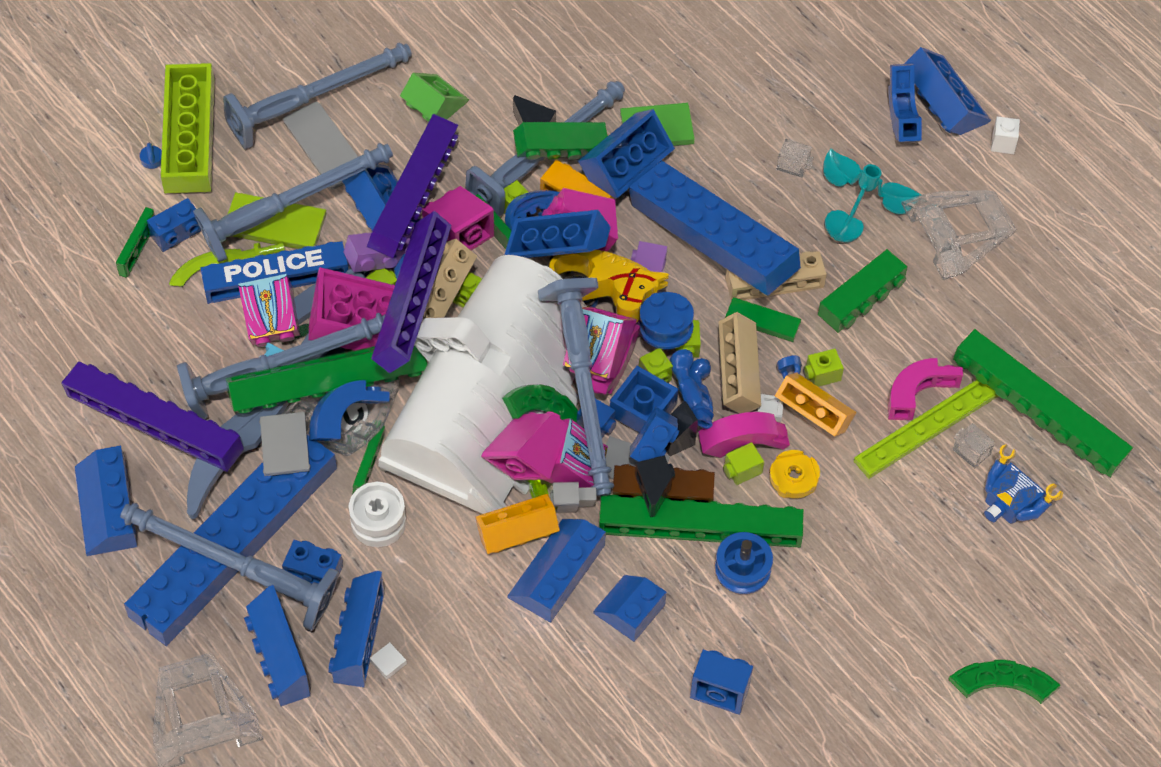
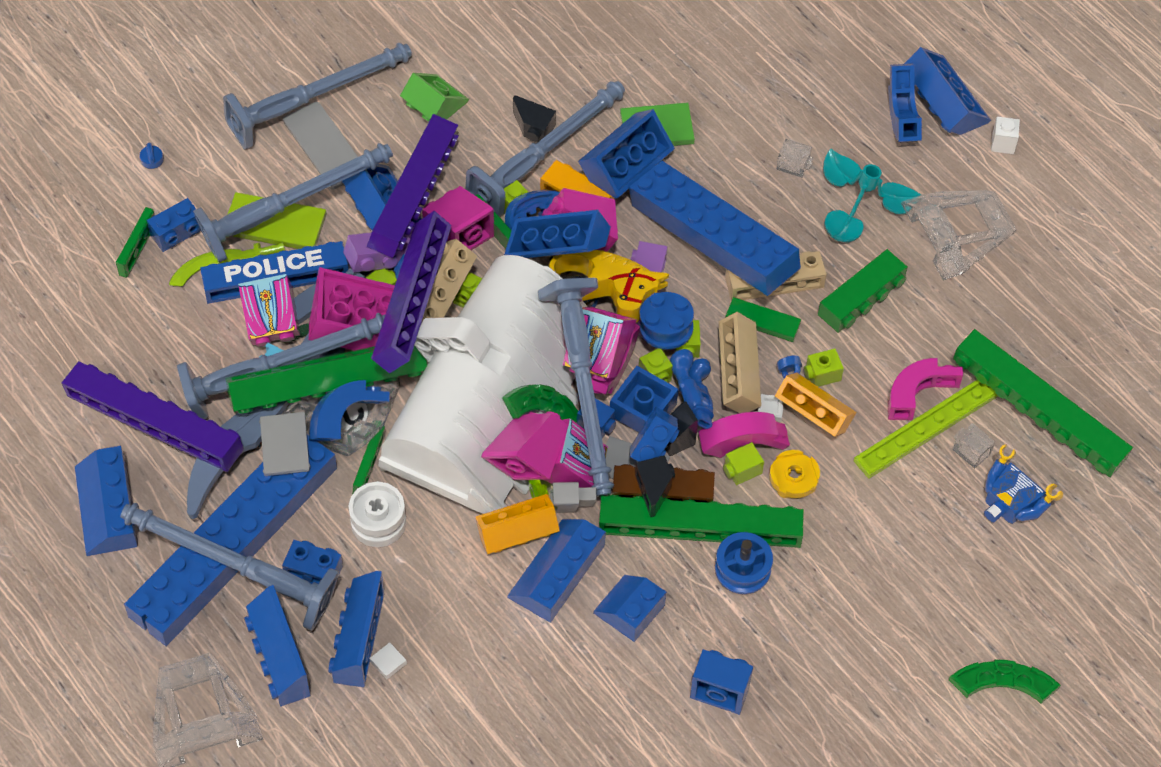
lime brick [161,63,215,193] -> none
green brick [513,122,608,160] -> none

